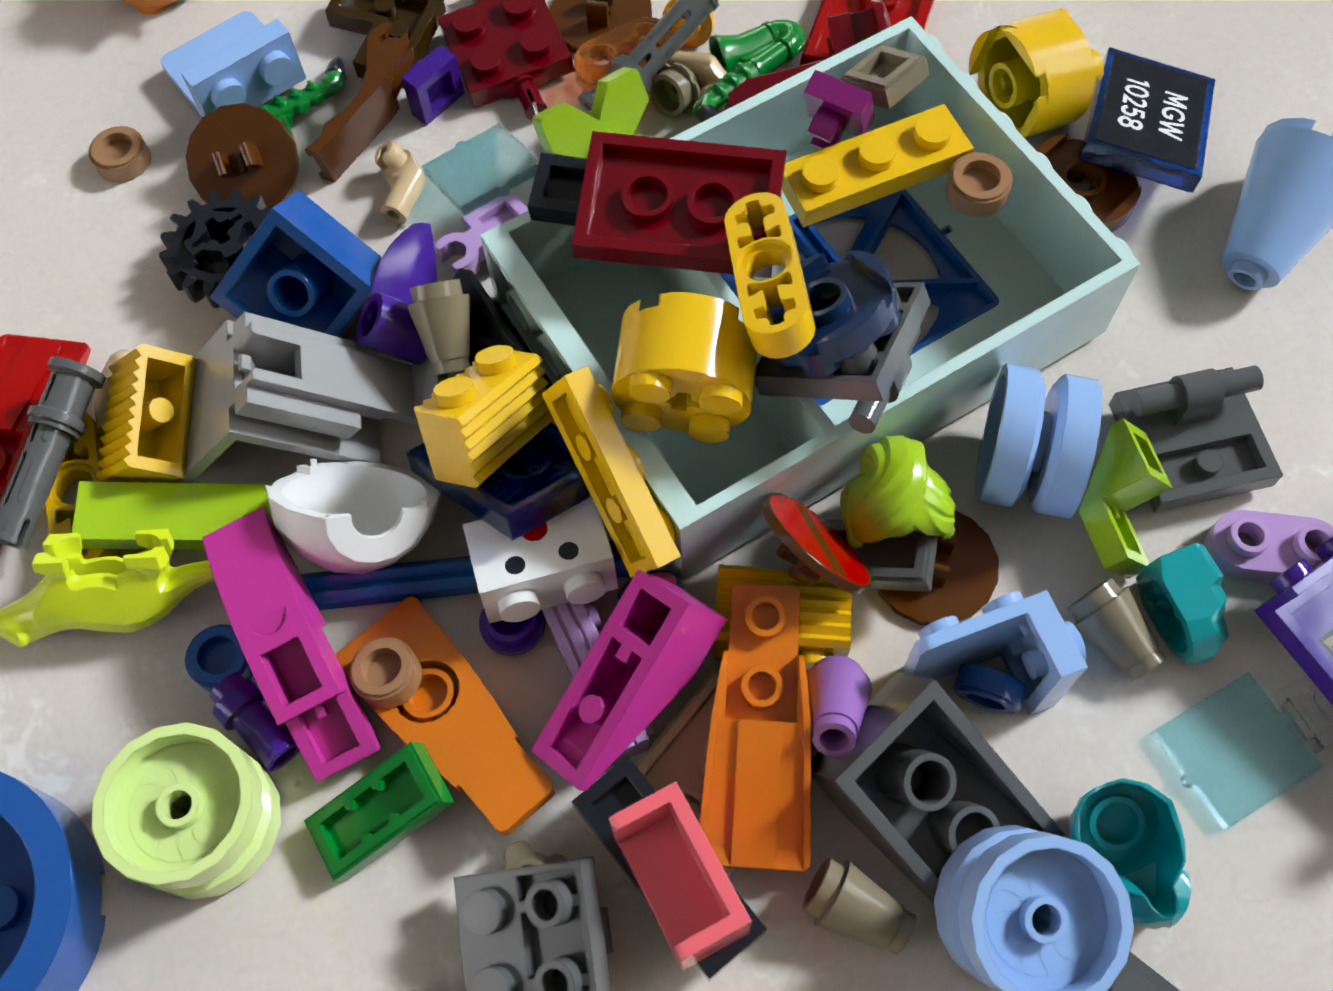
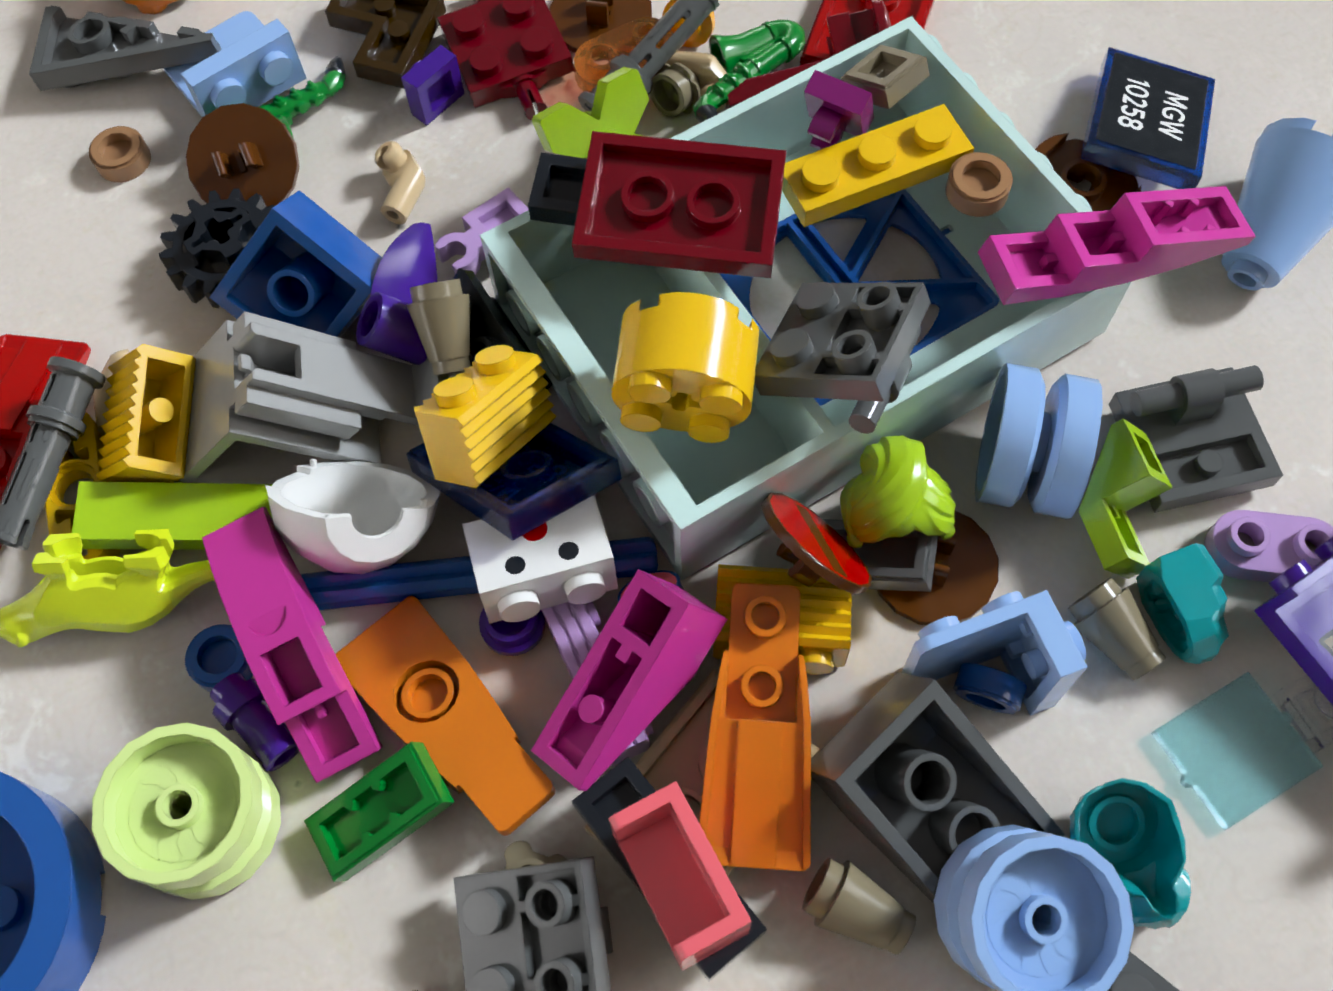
reddish brown arm [304,22,415,182] -> none
medium nougat tile [349,637,422,709] -> none
clear light blue piece [422,123,539,216] -> none
yellow plate [542,366,681,578] -> none
yellow beam [724,192,815,359] -> none
dark blue plate [770,250,900,378] -> none
medium lavender cone [807,655,872,757] -> none
yellow brick [969,8,1104,139] -> none
none -> dark grey wing [29,6,221,91]
none -> dark pink slope [978,186,1256,305]

